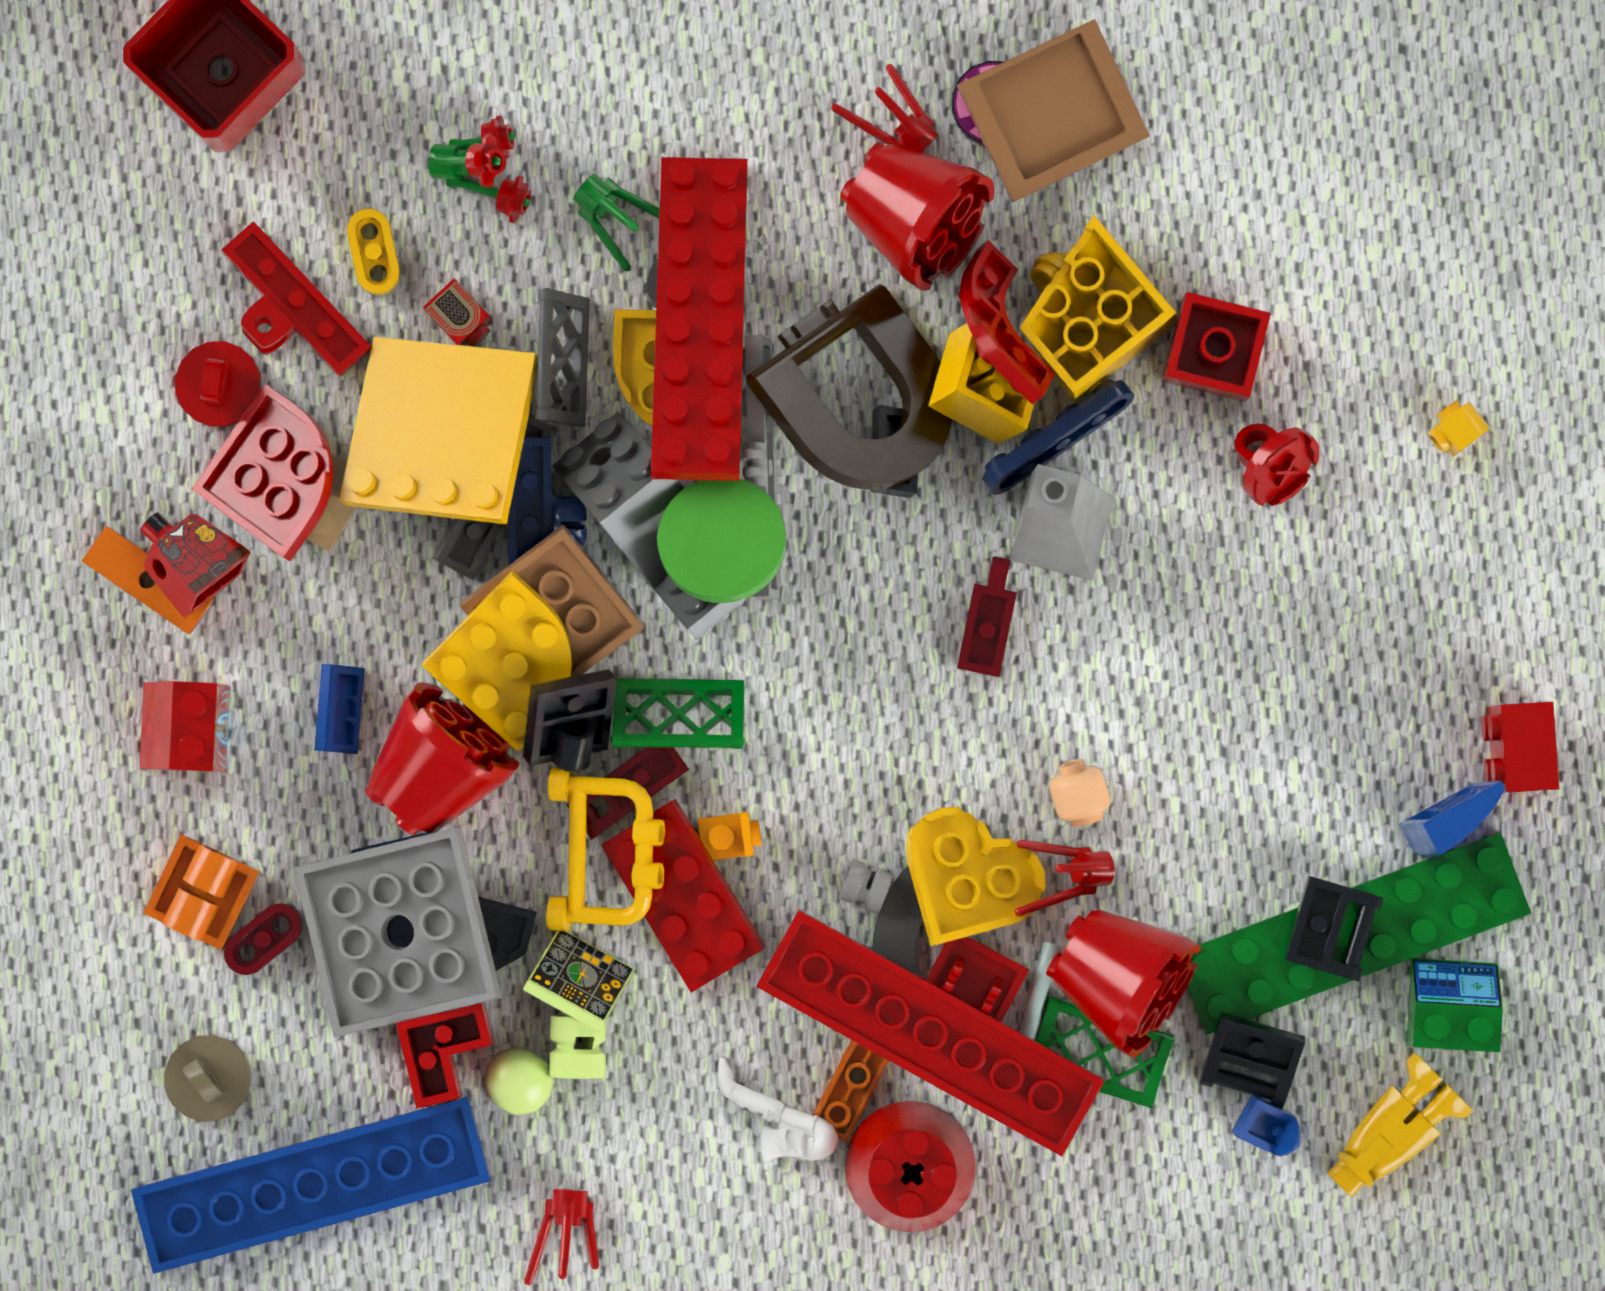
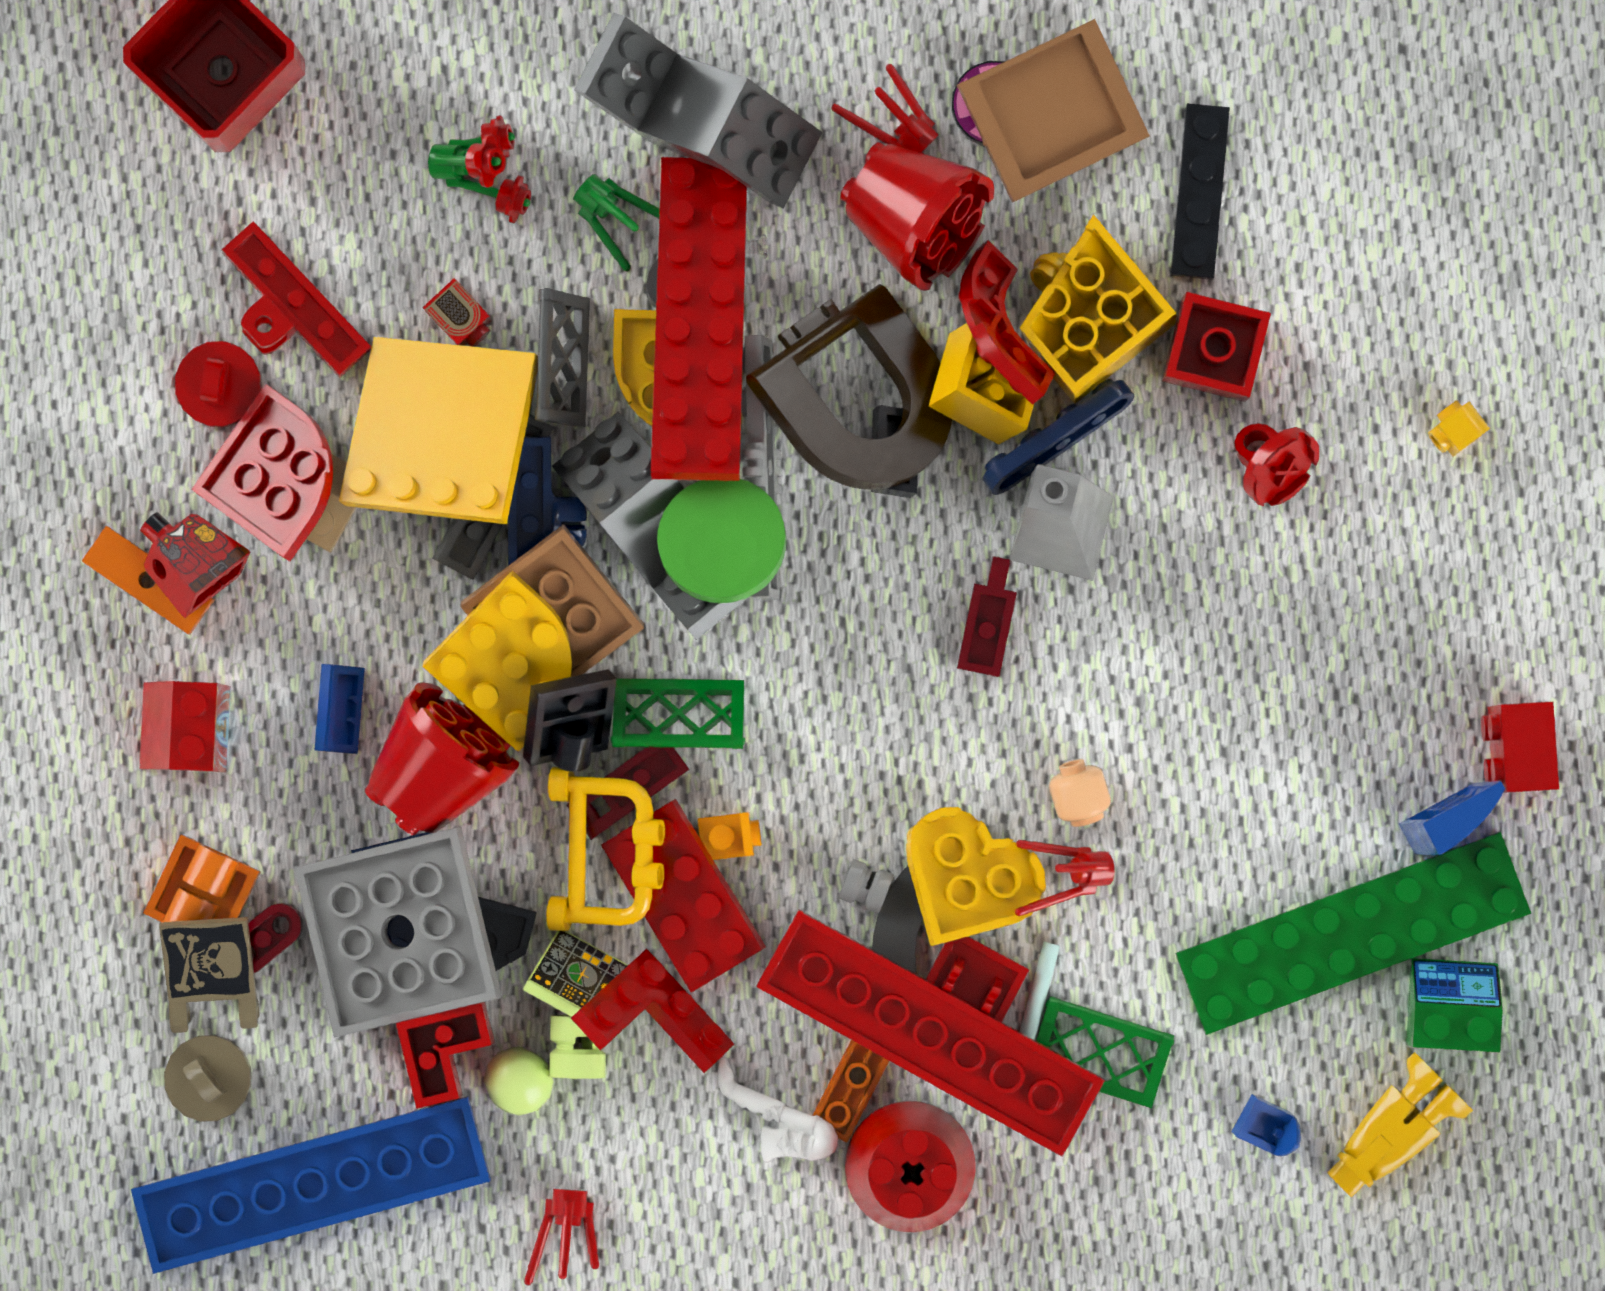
yellow plate [347,208,401,296] -> none
red cone [1046,909,1201,1058] -> none
black plate [1199,1012,1305,1108] -> none
black plate [1284,876,1384,982] -> none
none -> flag [159,917,260,1033]
none -> red plate [571,948,734,1073]
none -> dark grey bracket [574,13,823,209]
none -> black plate [1170,103,1230,280]

